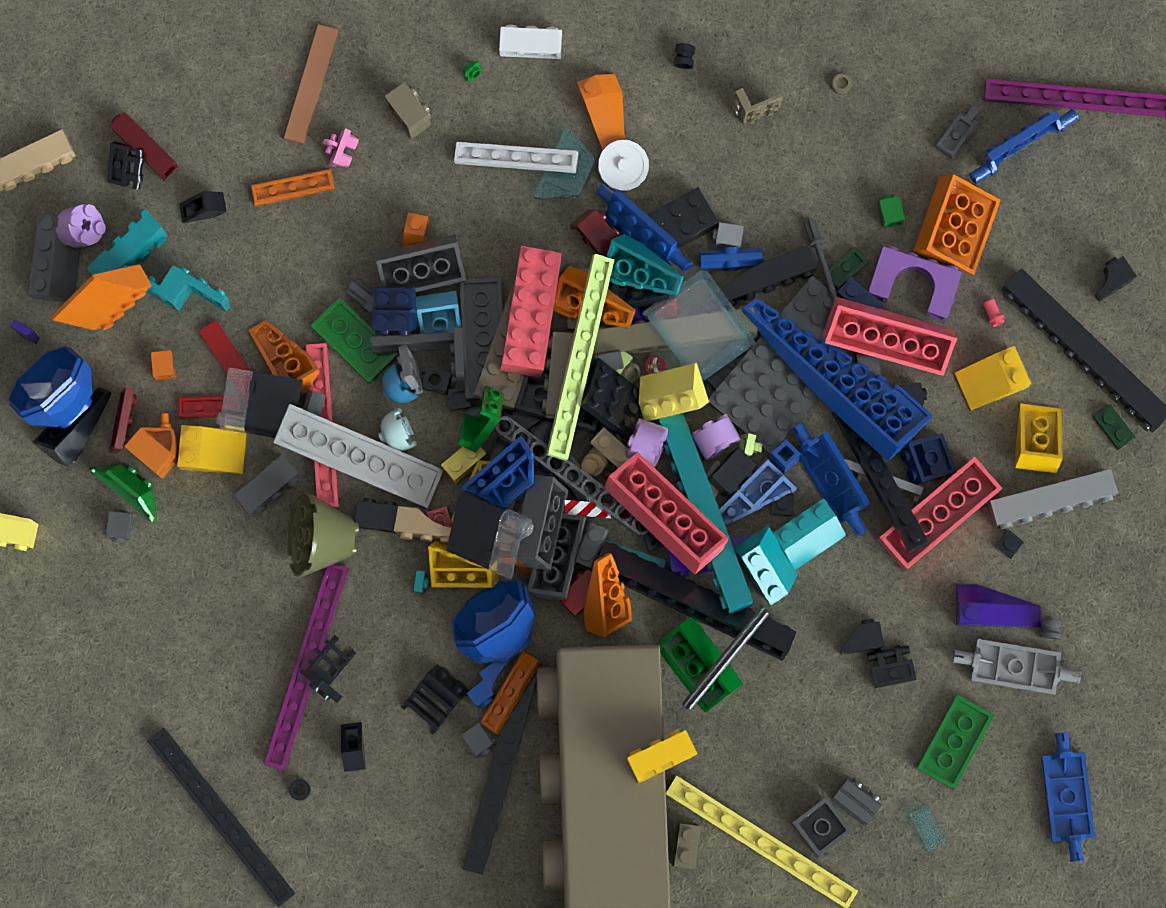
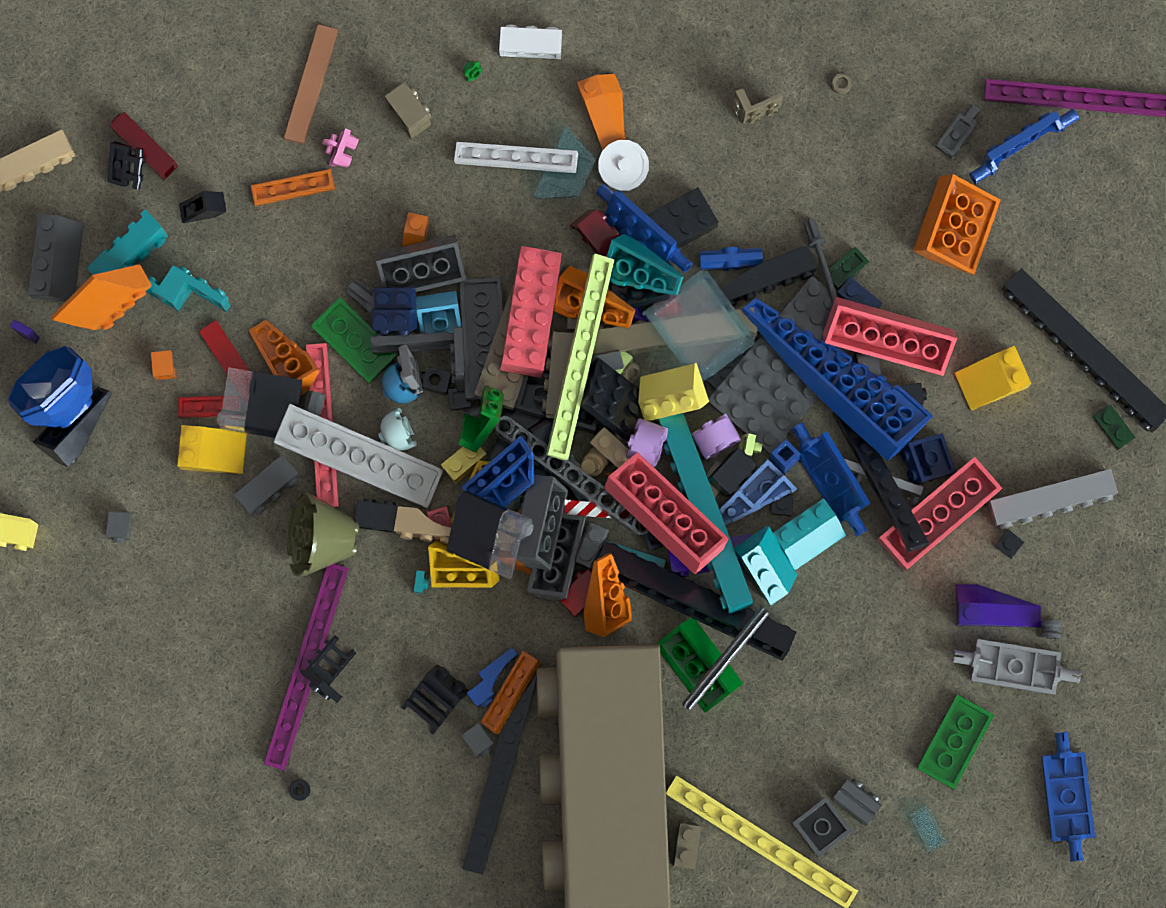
lavender brick [56,204,106,248] -> none
green wedge [88,464,158,524] -> none
dark red plate [109,387,137,454] -> none
orange piece [124,413,179,479] -> none
black plate [147,728,296,908] -> none
black slope [341,722,366,772] -> none
blue rock [452,580,535,663] -> none
yellow wedge [627,729,697,783] -> none
tile [645,356,666,374] -> none
black wheel [673,43,696,69] -> none
light grey brick [712,222,744,248] -> none
black slope [840,619,884,655] -> none
black plate [867,645,917,689] -> none
medium lavender arch [868,246,962,322] -> none
green brick [877,195,905,228] -> none
coral pin [983,299,1004,327] -> none
yellow slope [1015,403,1063,473] -> none
black arch [1095,256,1137,302] -> none

